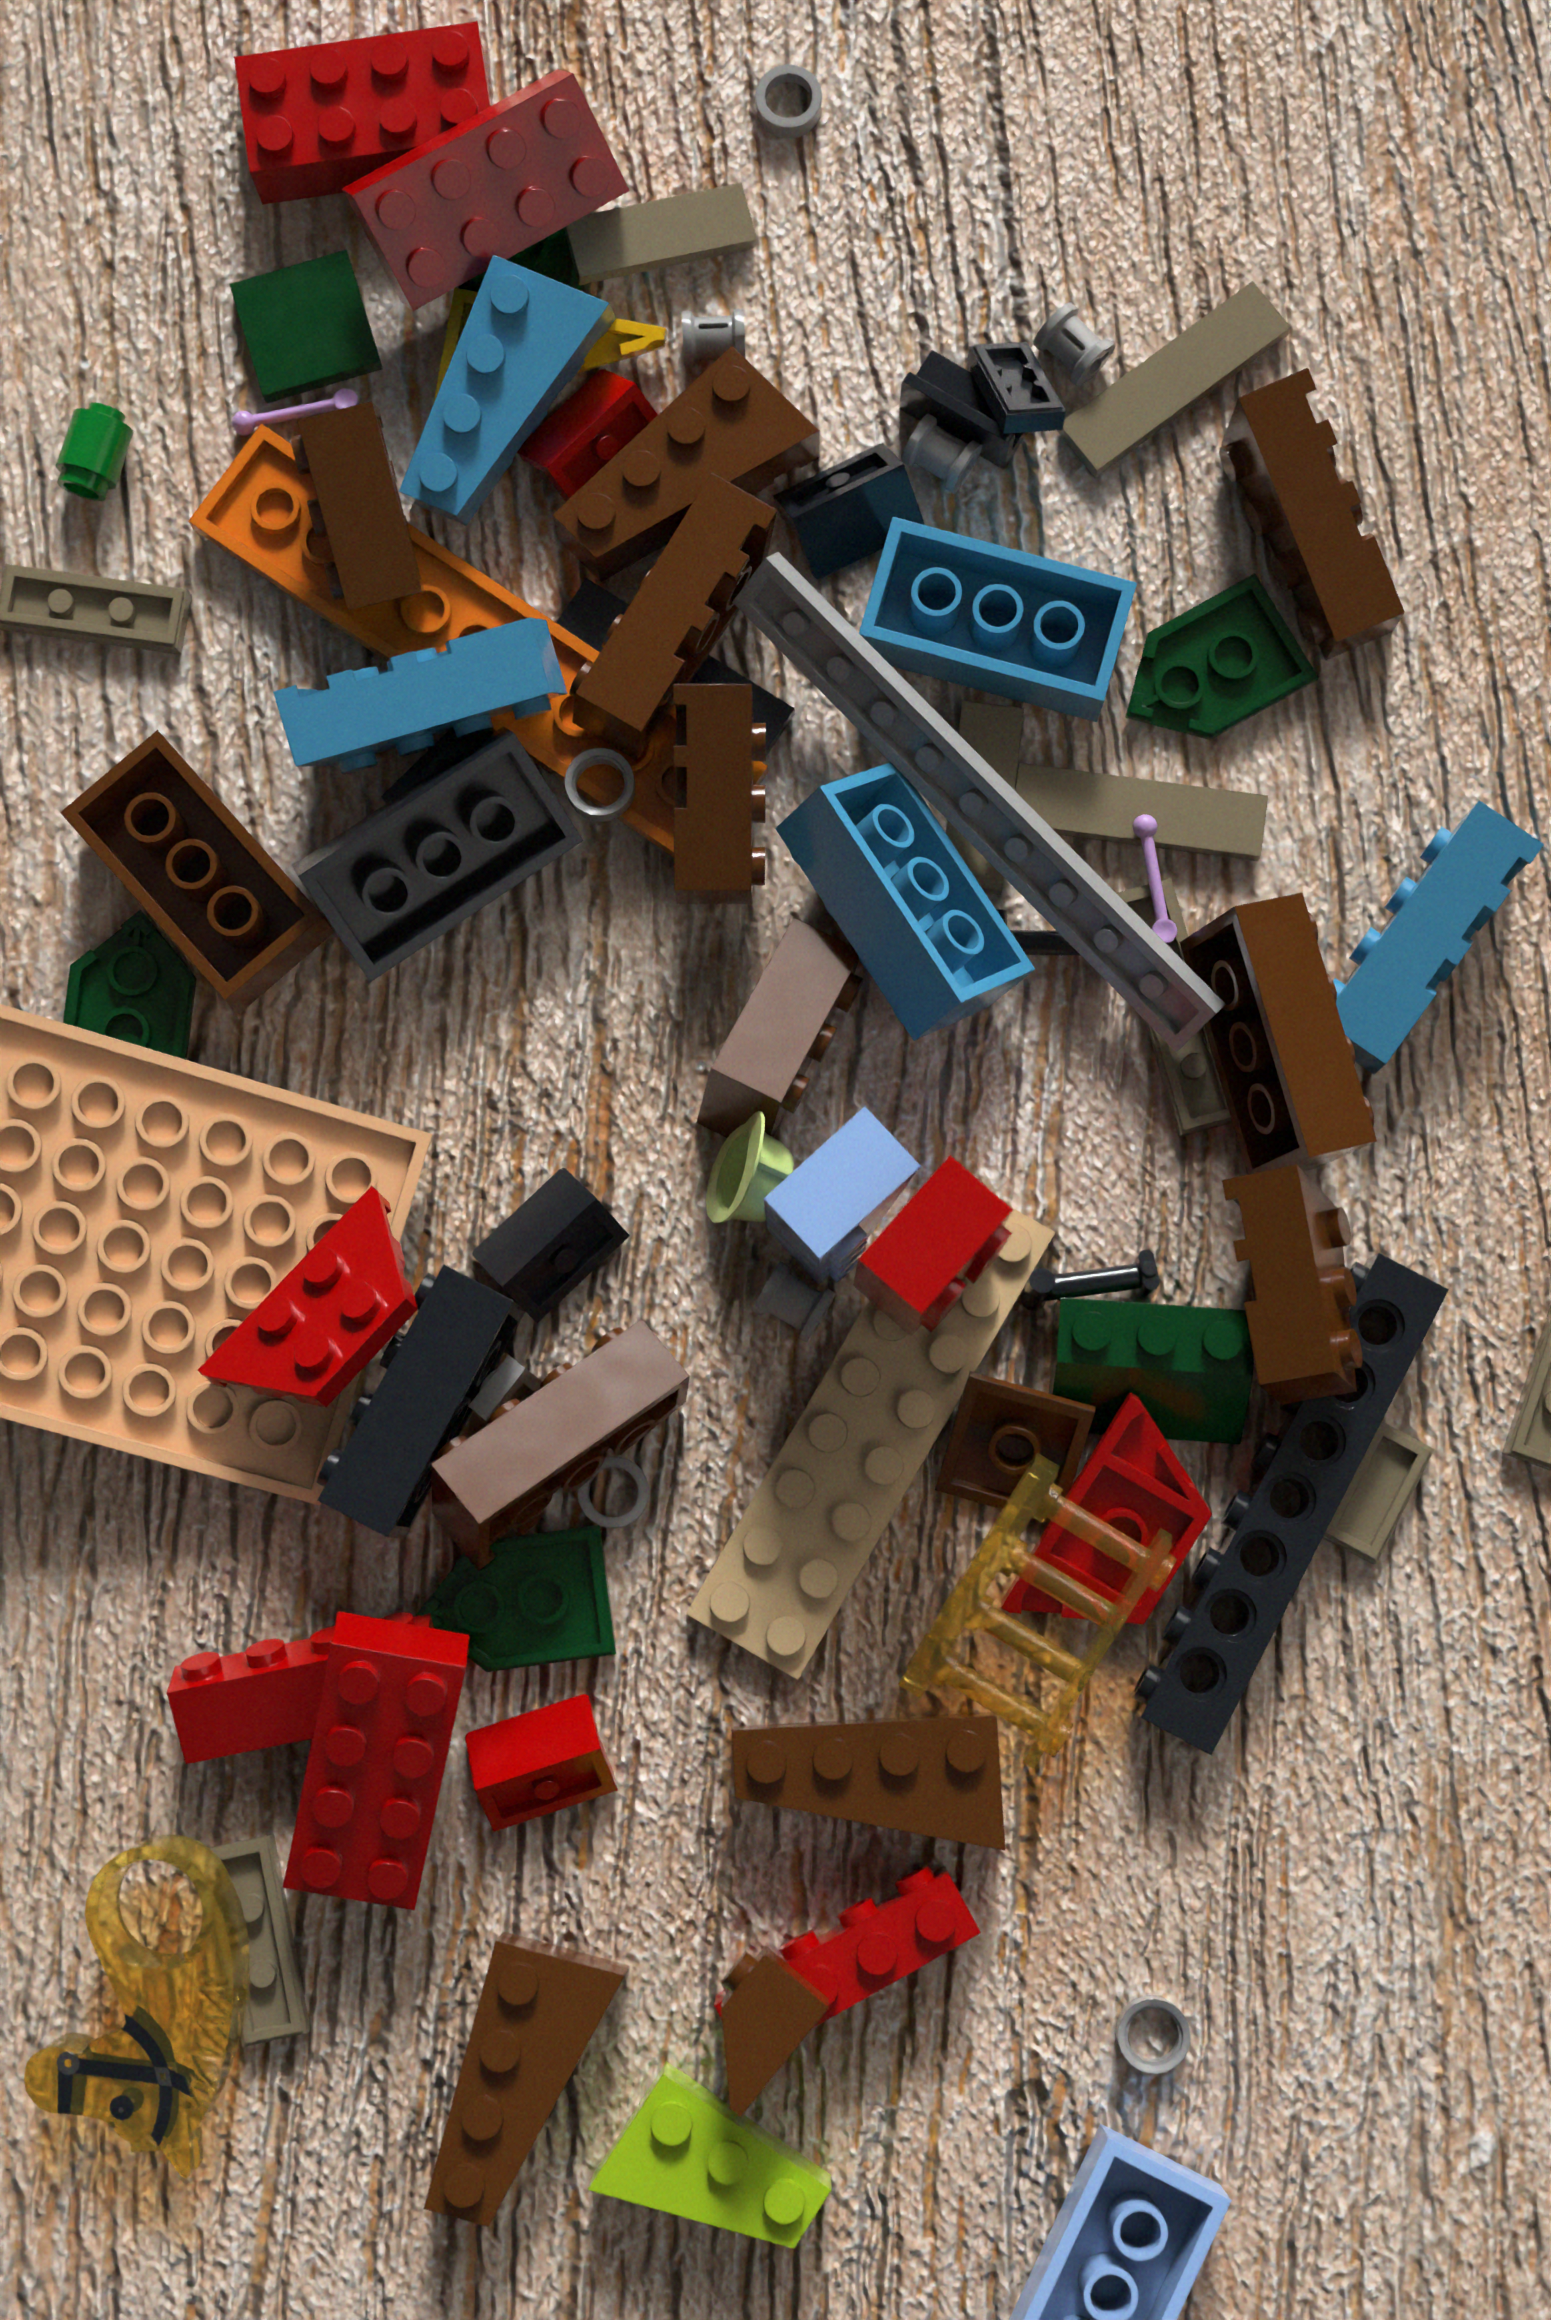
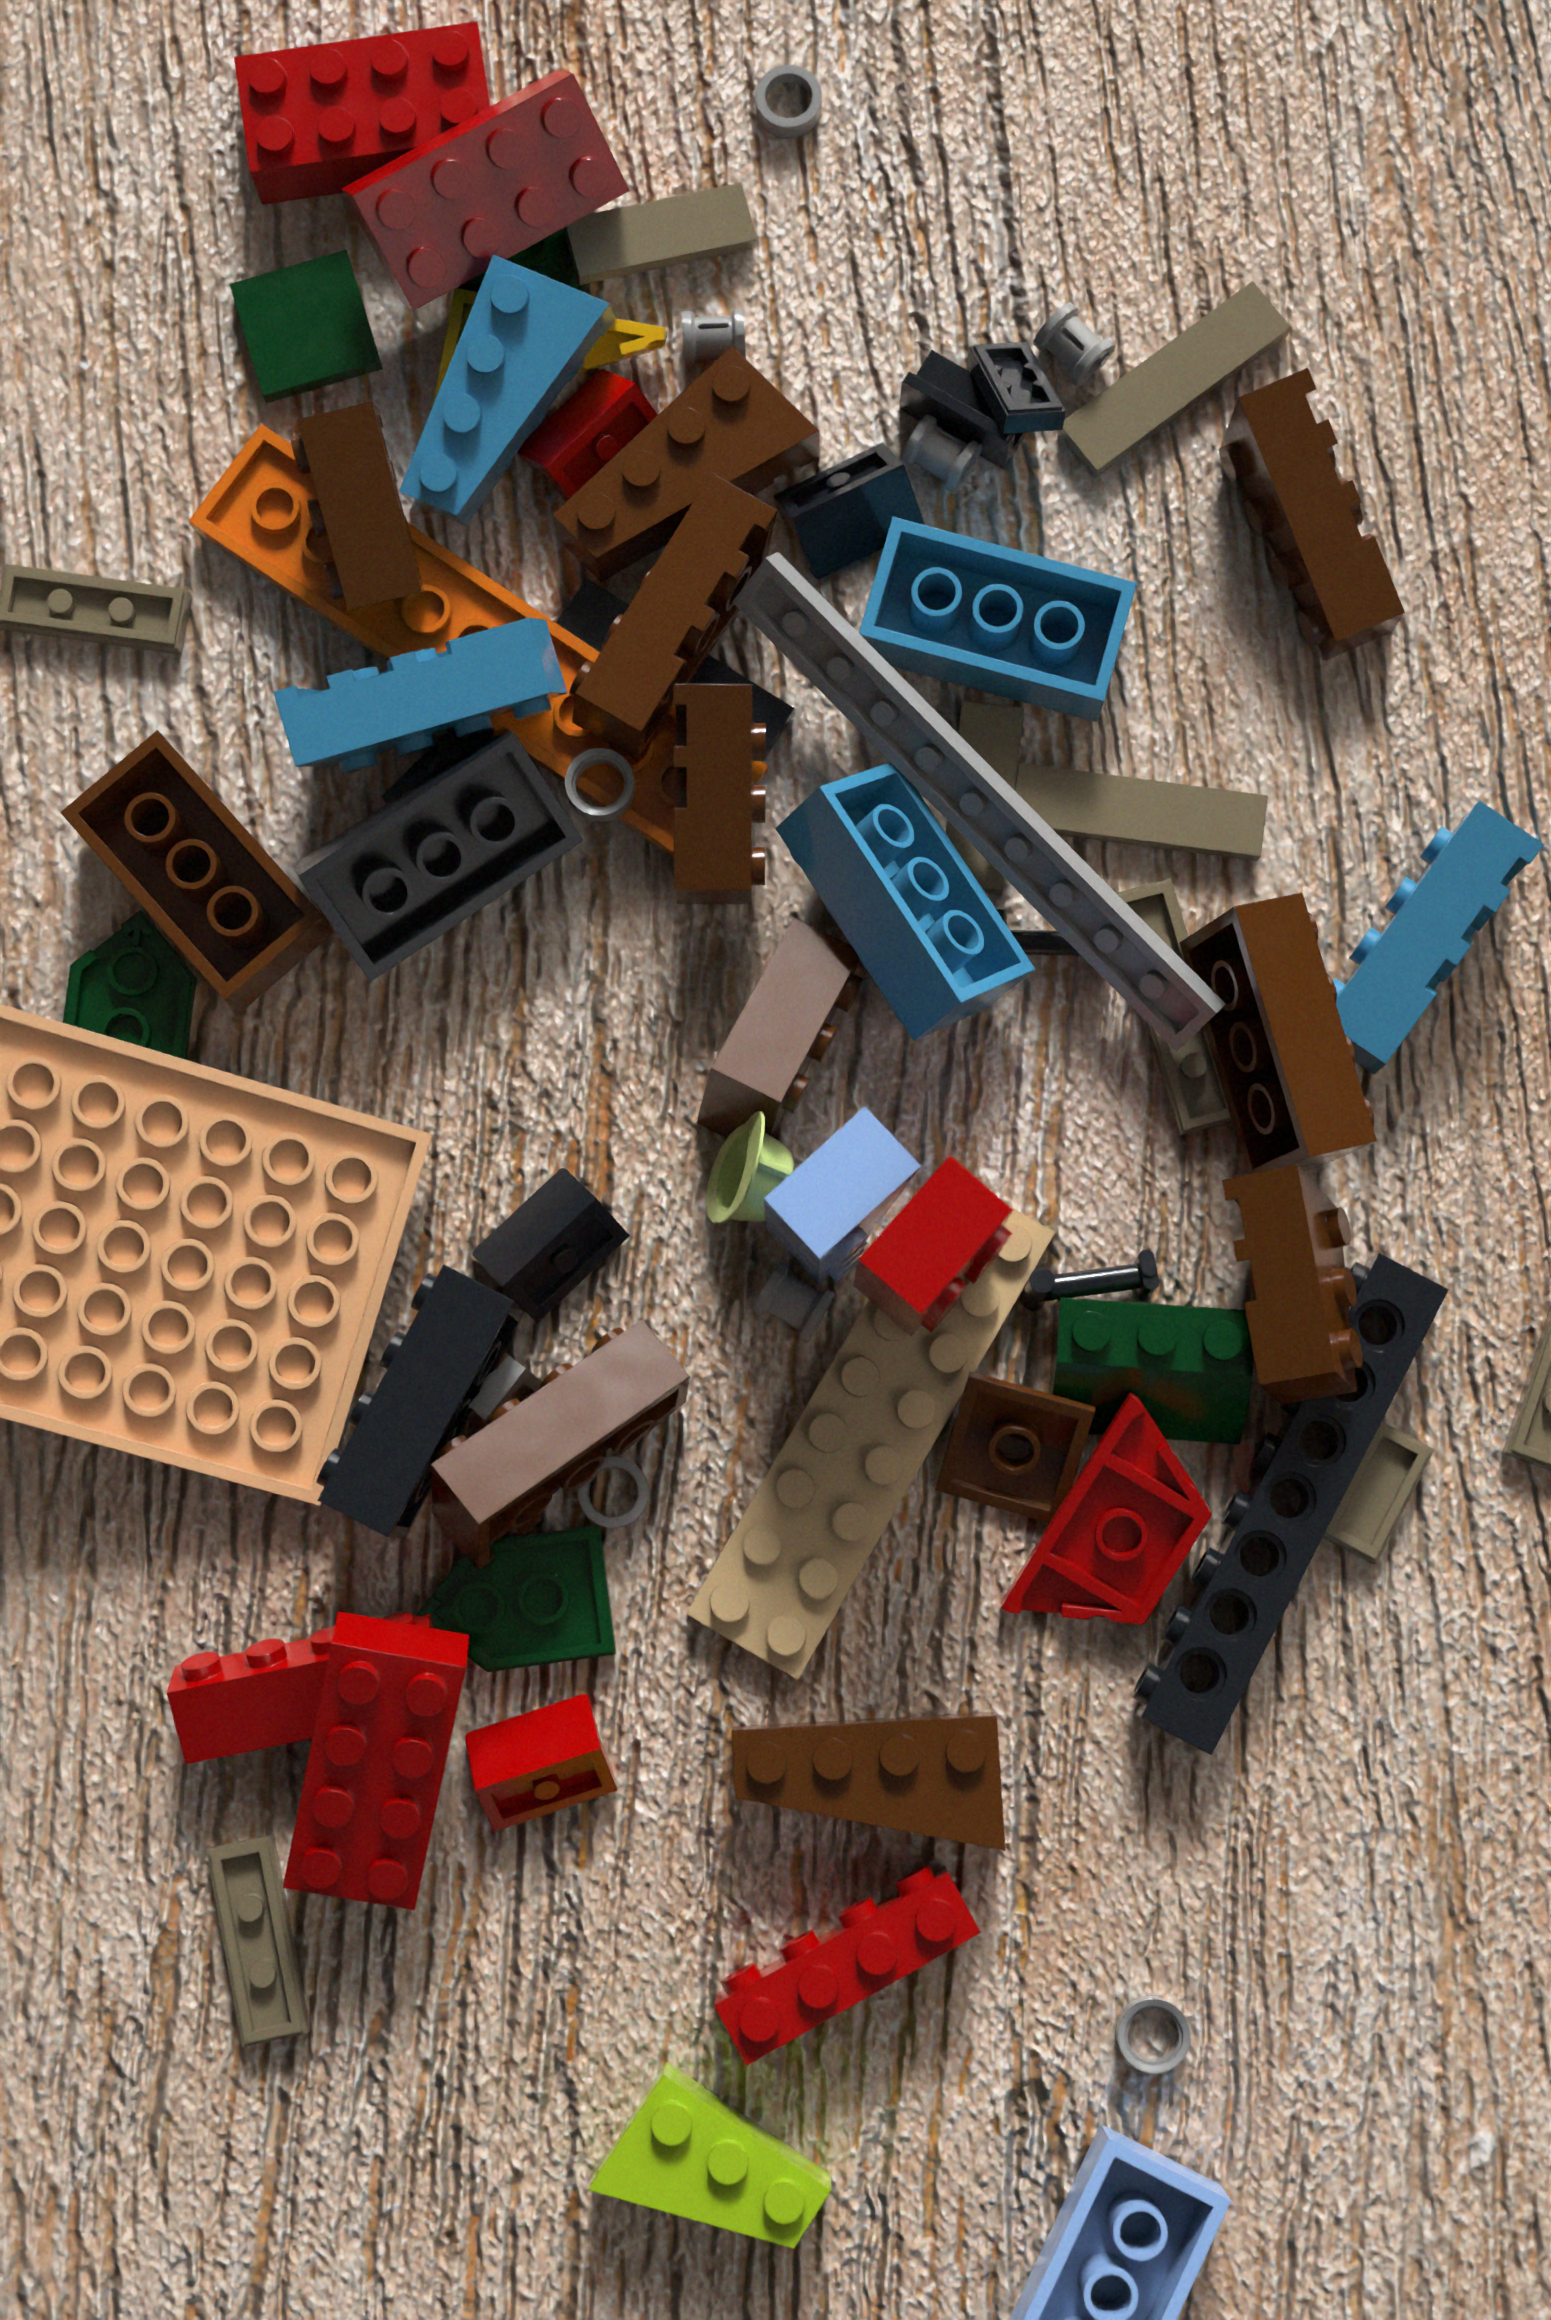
clear yellow animal [24,1834,250,2178] -> none
green brick [56,402,134,501] -> none
red wing [198,1186,418,1407] -> none
lavender hinge [232,388,359,435] -> none
reddish brown wedge [424,1931,629,2227] -> none
reddish brown slope [720,1946,829,2117] -> none
clear yellow fence [898,1453,1176,1769] -> none
dark green tile [1125,573,1319,740] -> none
lavender hinge [1133,814,1177,944] -> none

